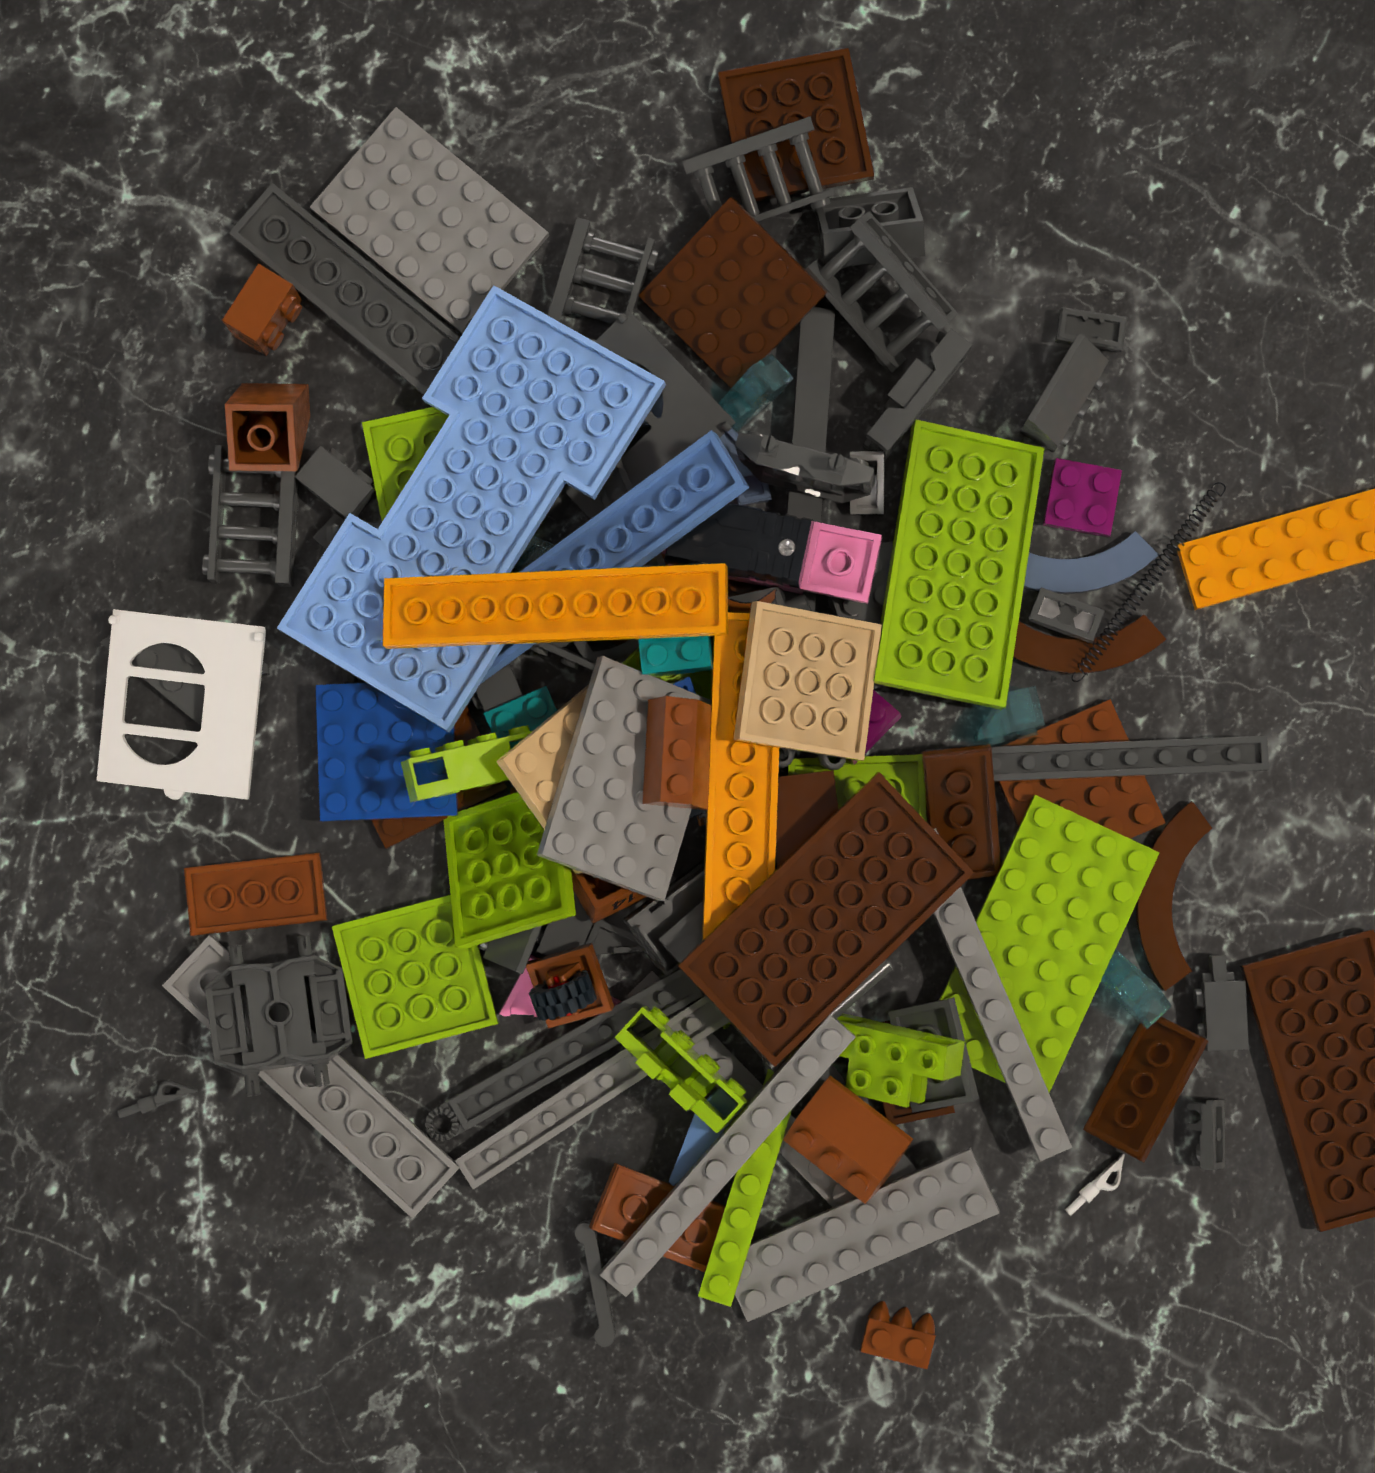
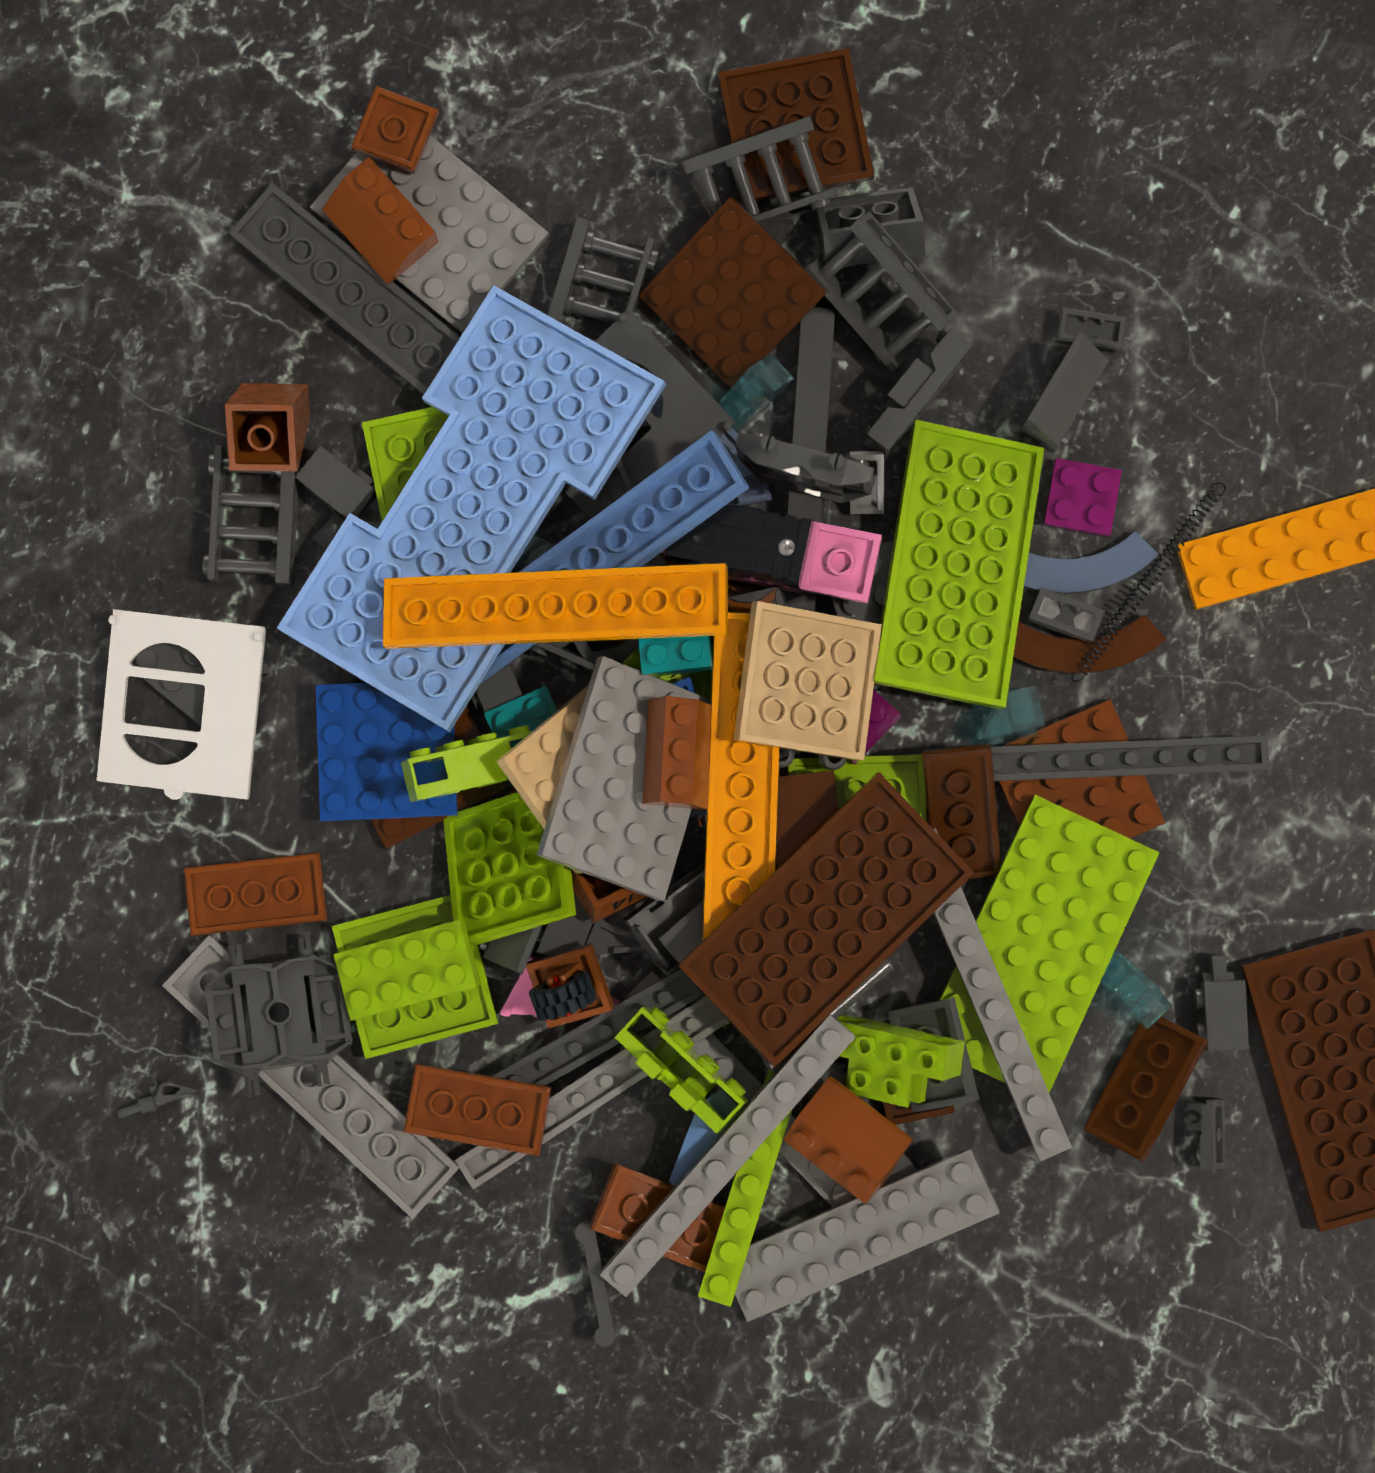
dark orange brick [222,263,302,356] -> none
dark orange plate [860,1300,936,1369] -> none
white hand [1065,1152,1125,1216] -> none
reddish brown tile [1136,801,1212,991] -> none
none -> dark orange slope [322,157,439,285]
none -> lime plate [333,919,481,1021]
none -> dark orange plate [351,86,439,174]
none -> dark orange tile [403,1064,552,1156]

